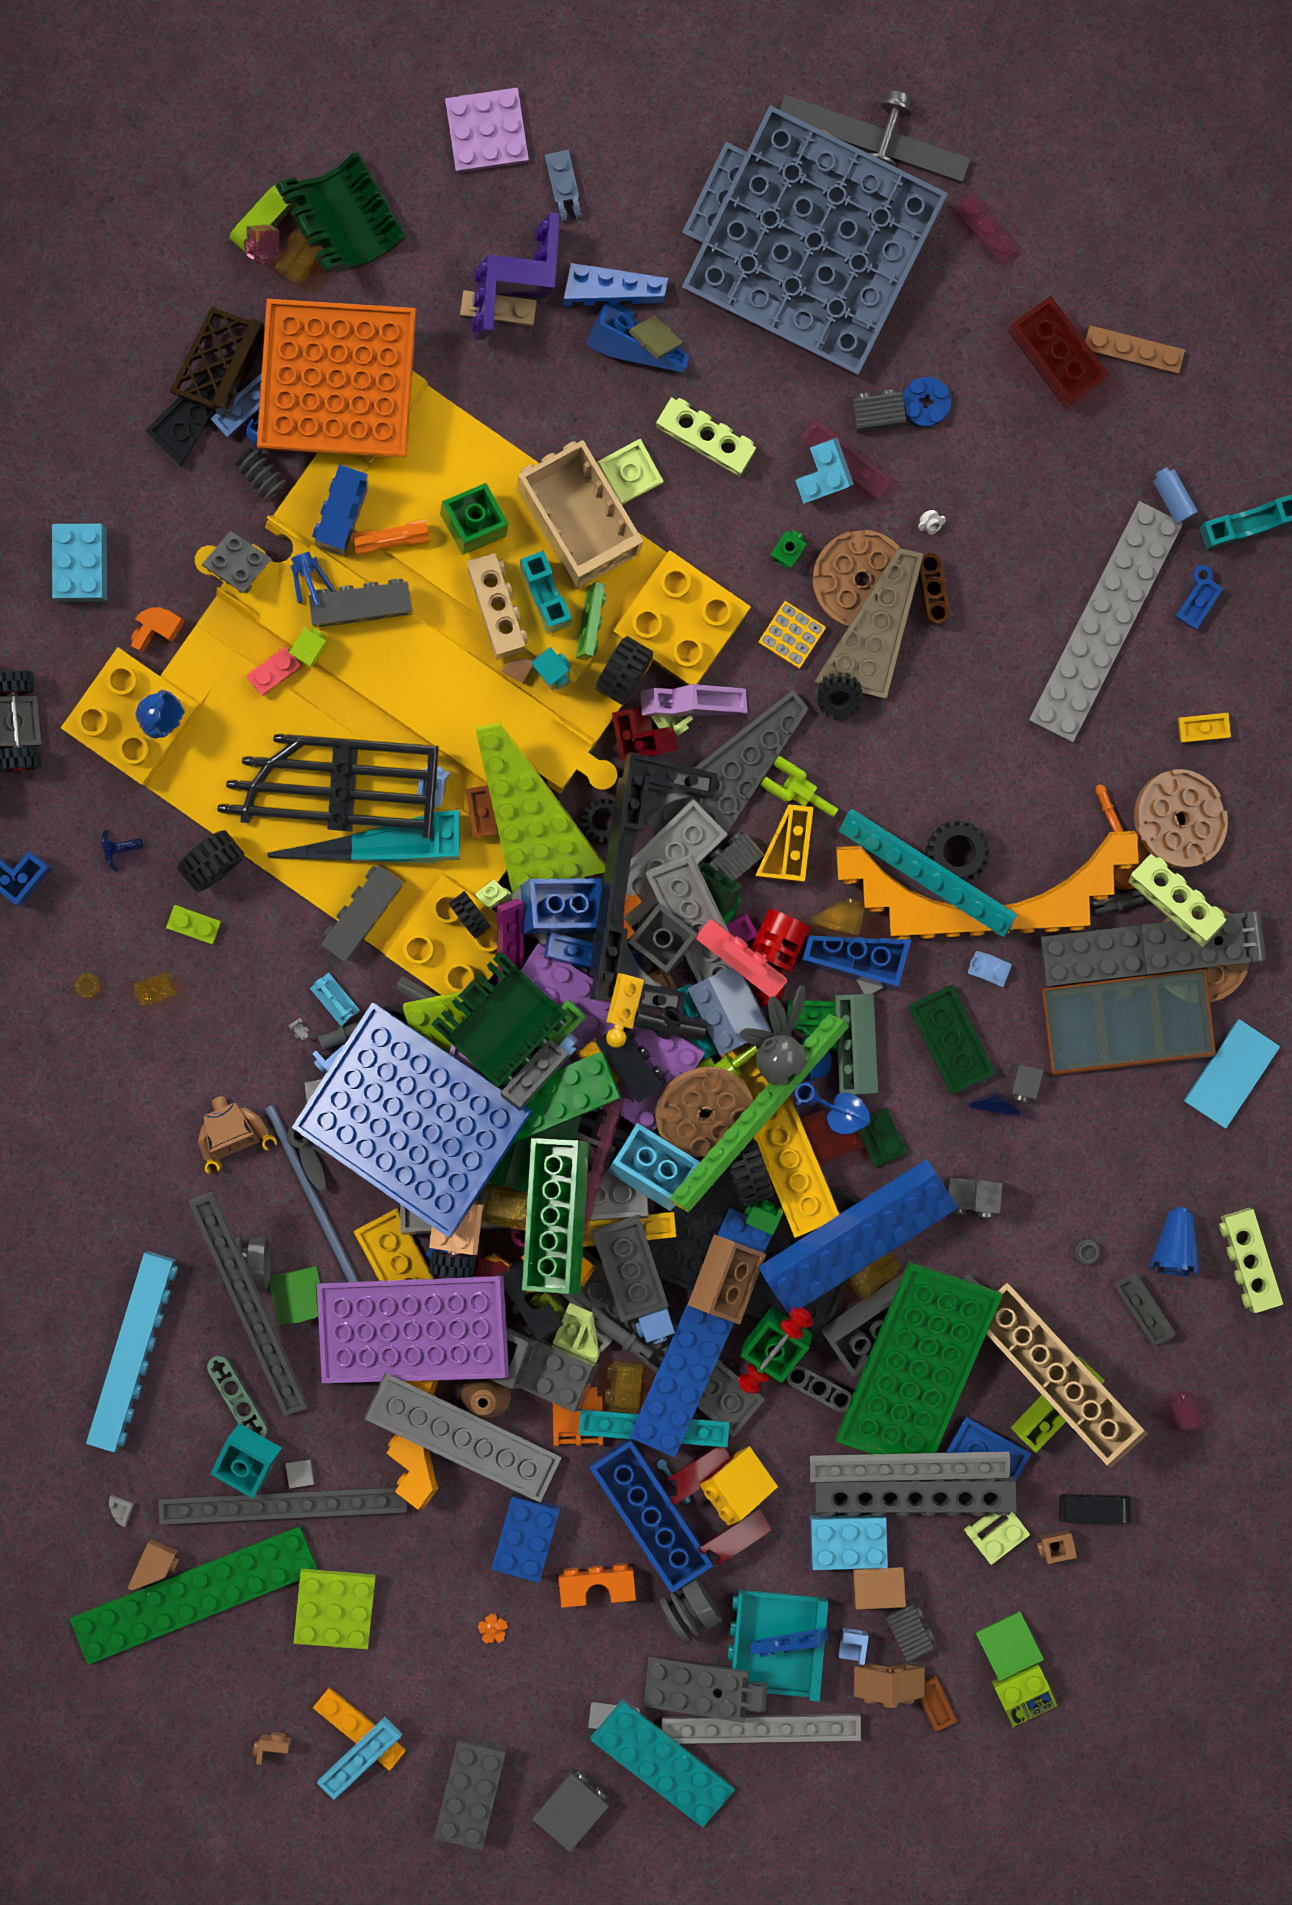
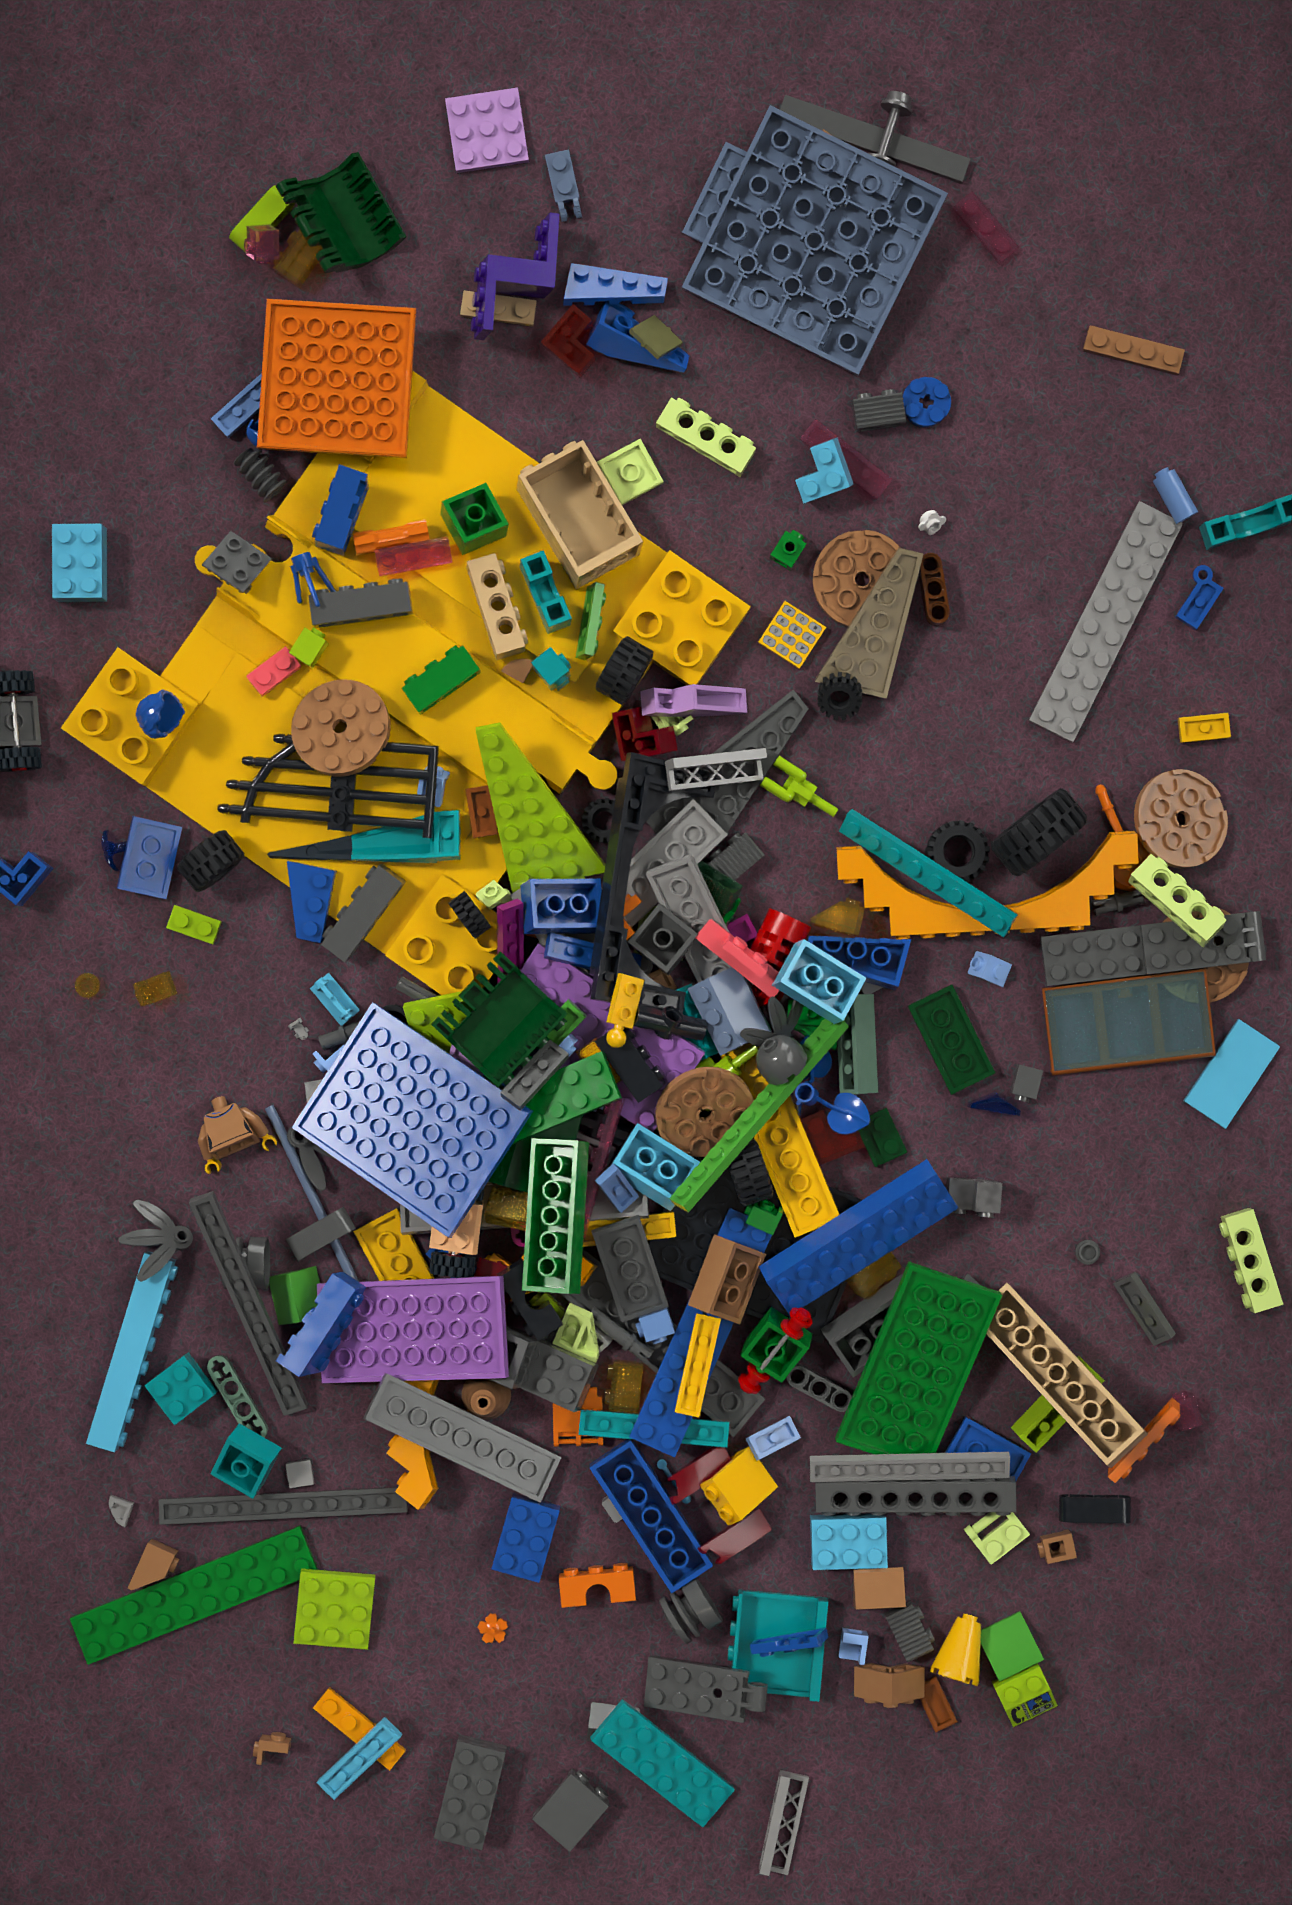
orange brick [131,607,185,653] -> none
black wing [145,361,226,467] -> none
dark brown fence [170,307,265,417] -> none
light grey plate [662,1713,861,1744] -> none
yellow wedge [755,805,813,883] -> none
clear red brick [1007,296,1110,410] -> none
blue cone [1149,1207,1200,1277] -> none
none -> blue plate [117,816,182,899]
none -> dark grey plant [119,1200,193,1282]
none -> teal brick [144,1352,218,1425]
none -> wedge [276,1272,366,1377]
none -> dark grey beam [286,1207,356,1261]
none -> blue wing [287,860,336,943]
none -> medium nougat plate [291,679,391,777]
none -> clear pink plate [374,536,452,576]
none -> green brick [402,645,481,715]
none -> clear red brick [541,304,596,378]
none -> medium blue plate [595,1164,639,1213]
none -> light grey tile [602,1496,622,1523]
none -> light grey fence [665,748,767,791]
none -> yellow plate [674,1313,721,1418]
none -> medium blue plate [745,1416,801,1461]
none -> light grey fence [759,1770,809,1876]
none -> medium azure brick [772,939,866,1024]
none -> yellow cone [930,1613,981,1686]
none -> black tyre [991,788,1087,877]
none -> orange plate [1108,1398,1181,1483]

